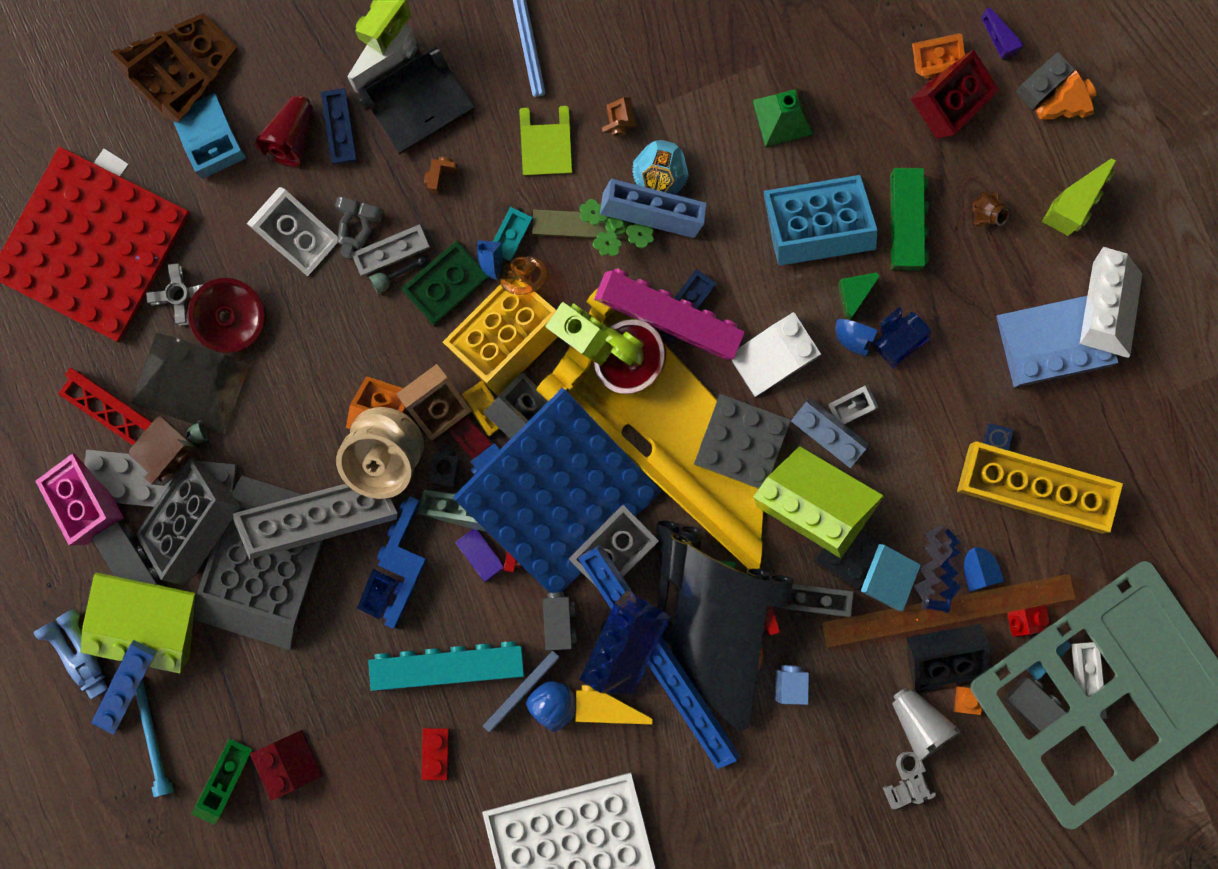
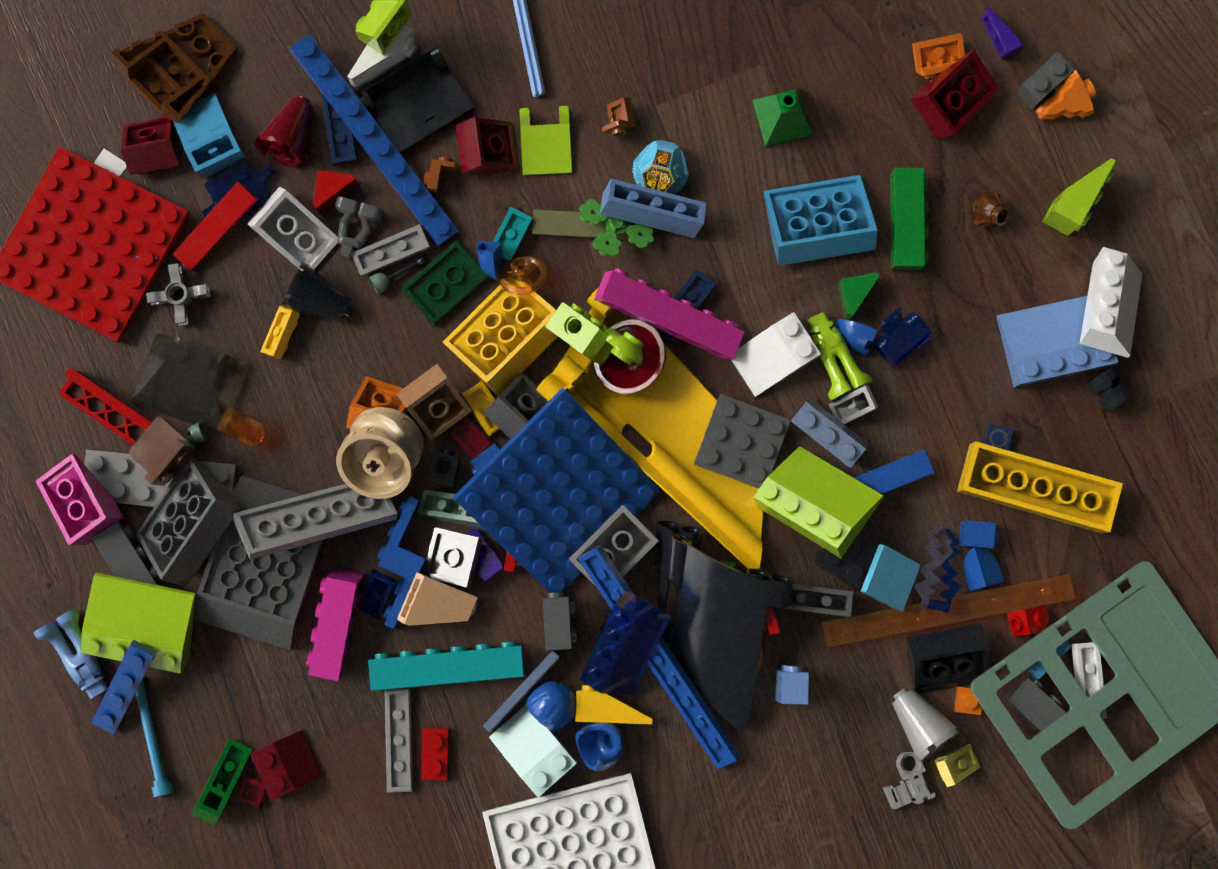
dark red dish [187,278,264,353] -> none
none -> dark red slope [121,117,179,175]
none -> red tile [173,182,258,271]
none -> clear blue plate [201,157,276,227]
none -> clear orange slope [217,407,265,448]
none -> dark red tile [236,775,267,808]
none -> yellow plate [260,306,300,359]
none -> black cone [281,262,353,322]
none -> blue plate [289,34,458,247]
none -> dark pink wedge [306,566,366,681]
none -> red slope [313,170,359,214]
none -> light grey tile [384,688,413,792]
none -> light nougat slope [397,572,478,626]
none -> plate [423,527,483,588]
none -> dark red slope [456,117,518,175]
none -> light aqua slope [489,705,577,797]
none -> blue piece [575,722,624,771]
none -> lime piece [807,312,873,402]
none -> blue slope [854,449,935,494]
none -> light yellow slope [934,744,980,787]
none -> blue brick [959,520,999,549]
none -> black wheel [1086,365,1134,412]

